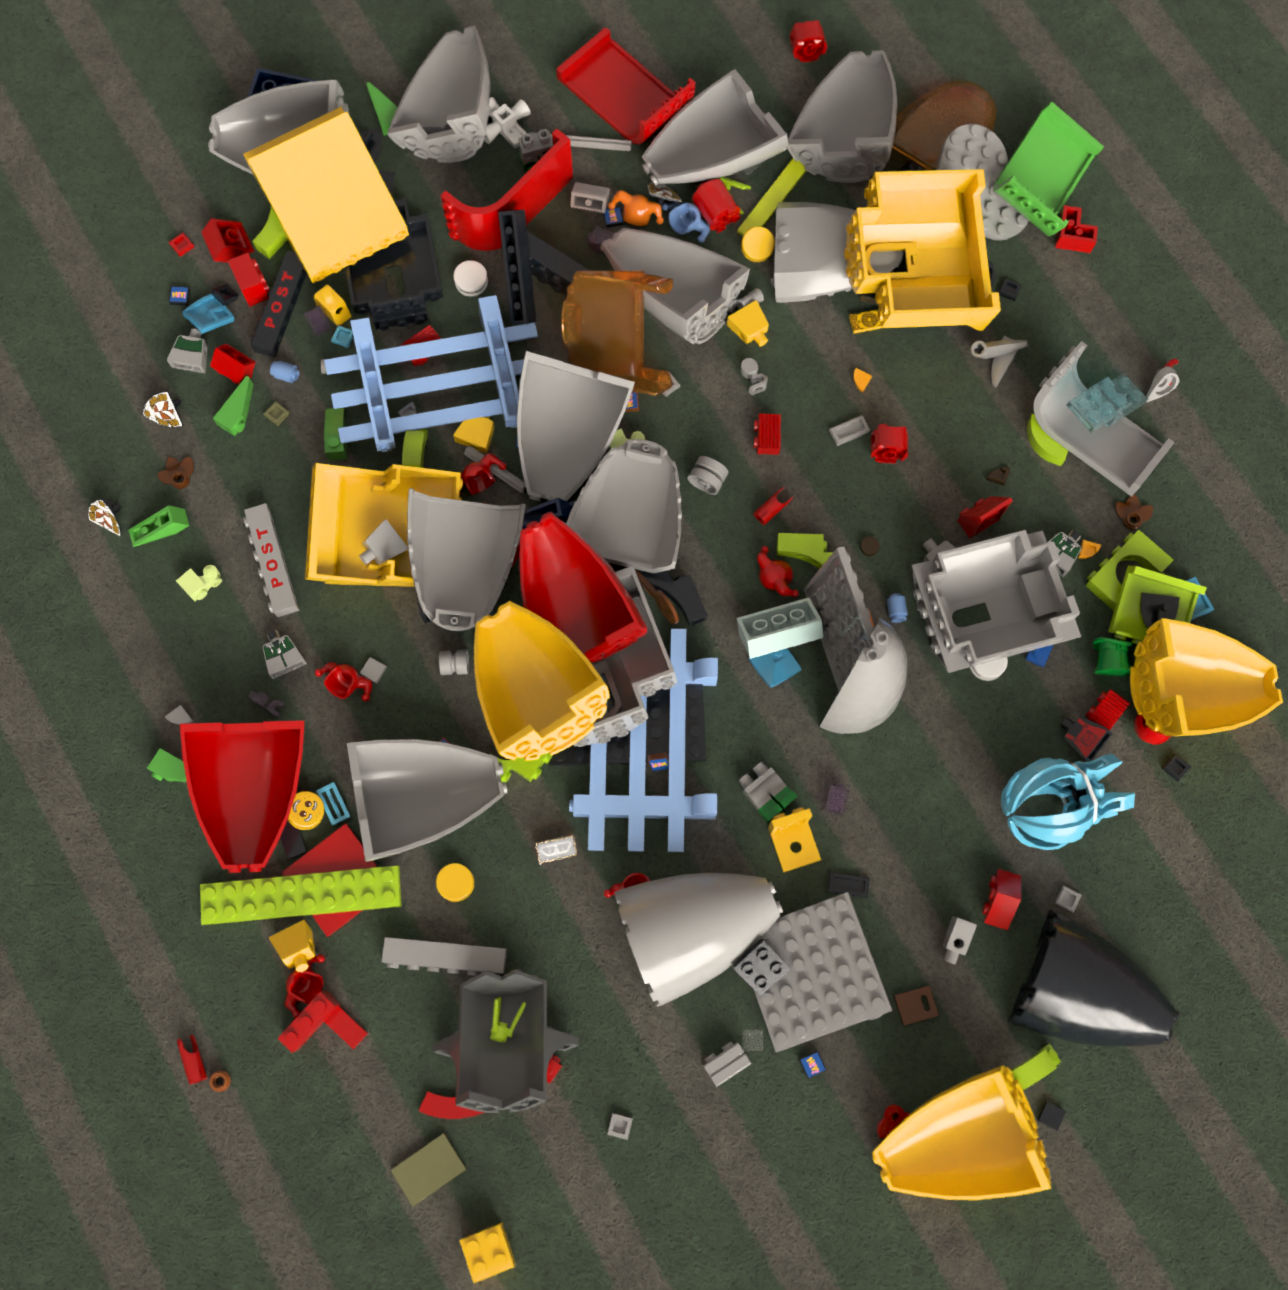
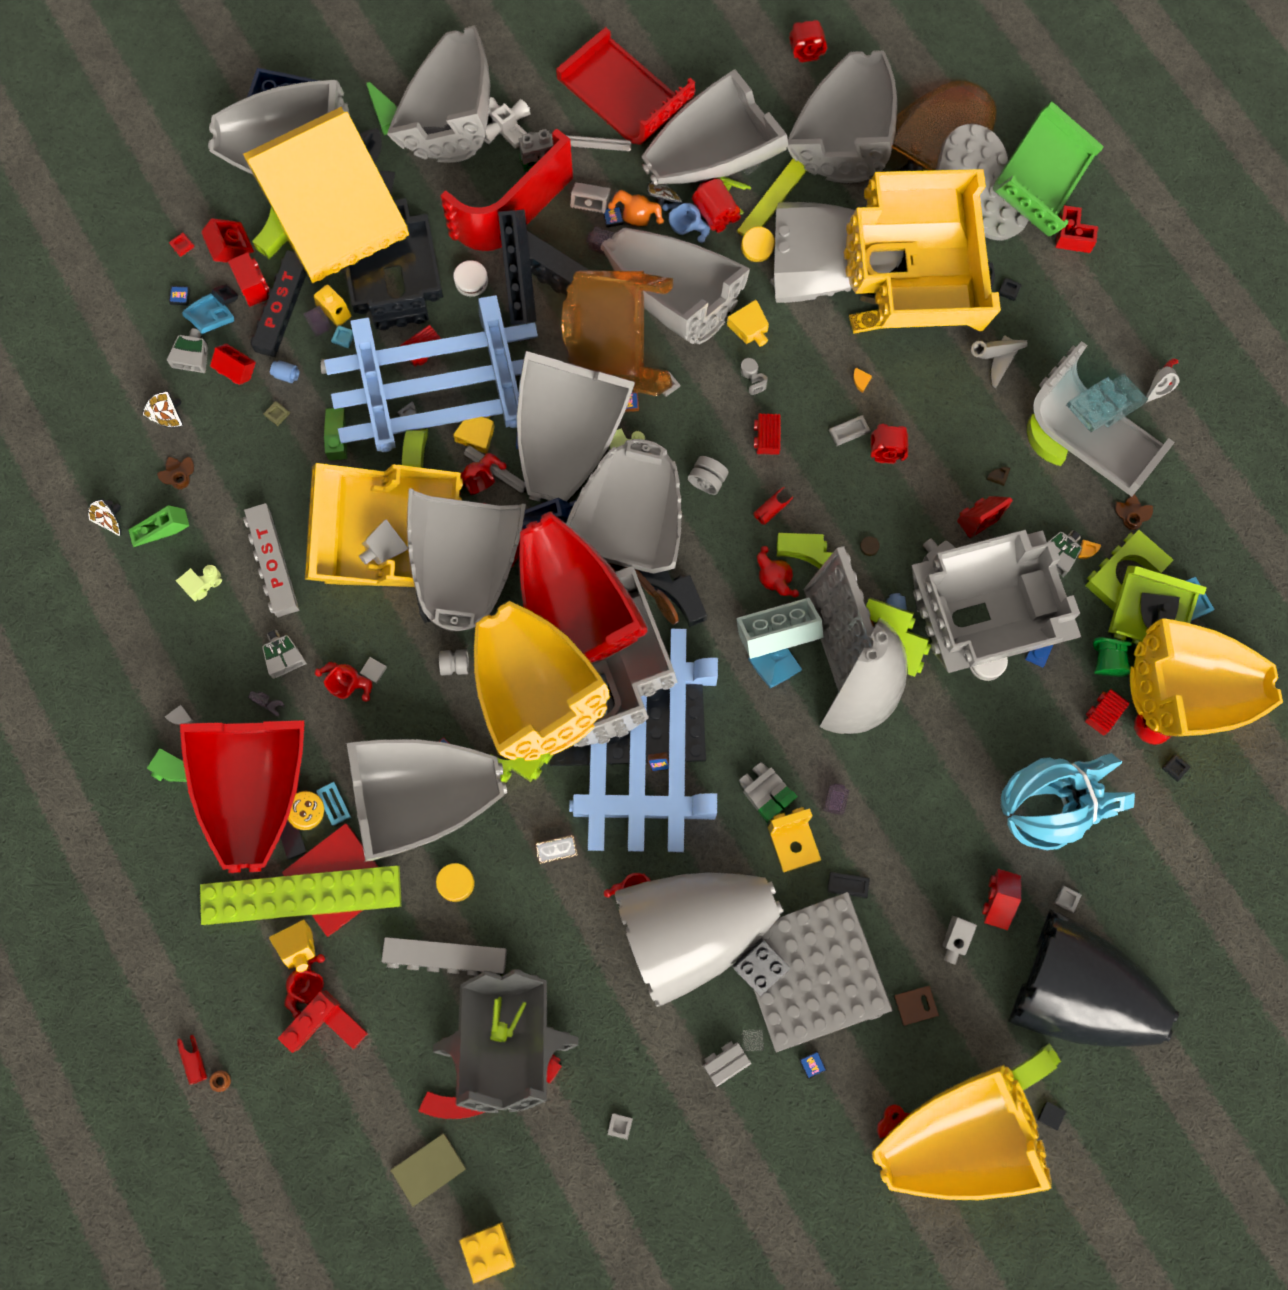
bright green slope [213,376,253,436] -> none
light grey pin [736,288,764,310] -> none
torso [1061,716,1113,762] -> none
none -> lime arch [866,597,931,677]

